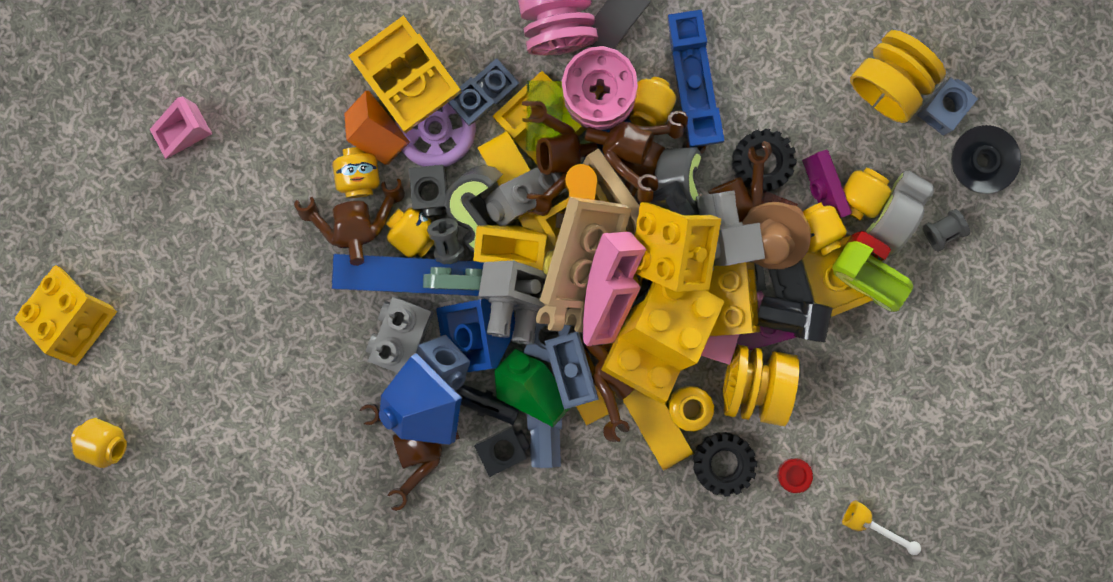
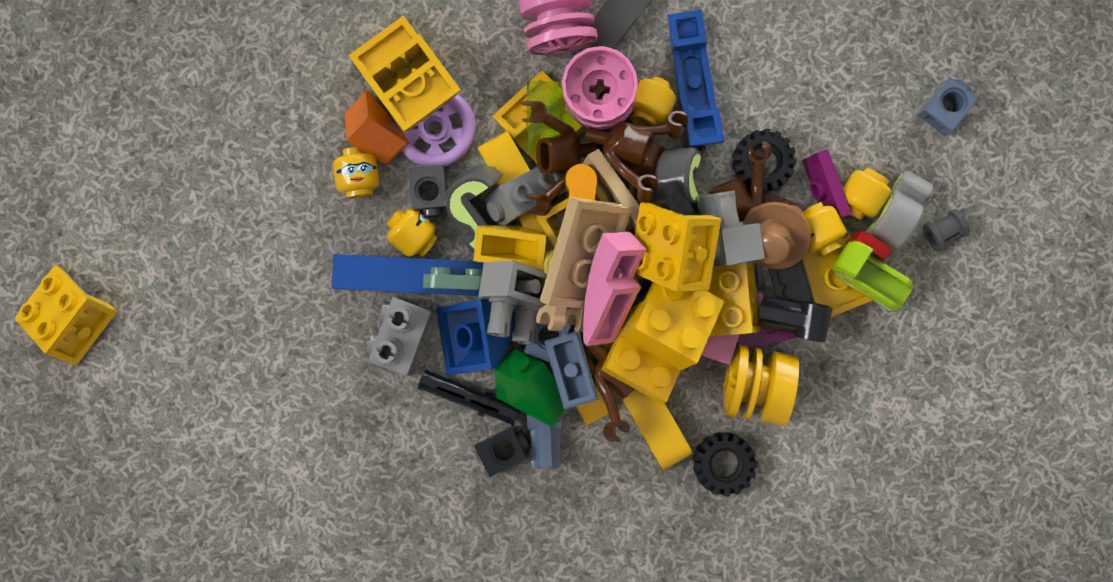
yellow head [71,418,127,468] -> none
bright pink slope [150,97,212,159] -> none
reddish brown piece [294,178,405,266] -> none
reddish brown piece [360,404,460,511] -> none
blue slope [379,353,462,445] -> none
sand blue brick [416,335,470,391] -> none
dark grey bush [427,218,465,264] -> none
sand blue slope [448,58,519,126] -> none
yellow head [667,386,714,432] -> none
red tile [777,458,813,493] -> none
hinge [842,500,921,555] -> none
yellow wheel [850,30,946,123] -> none
black dish [951,125,1021,194] -> none

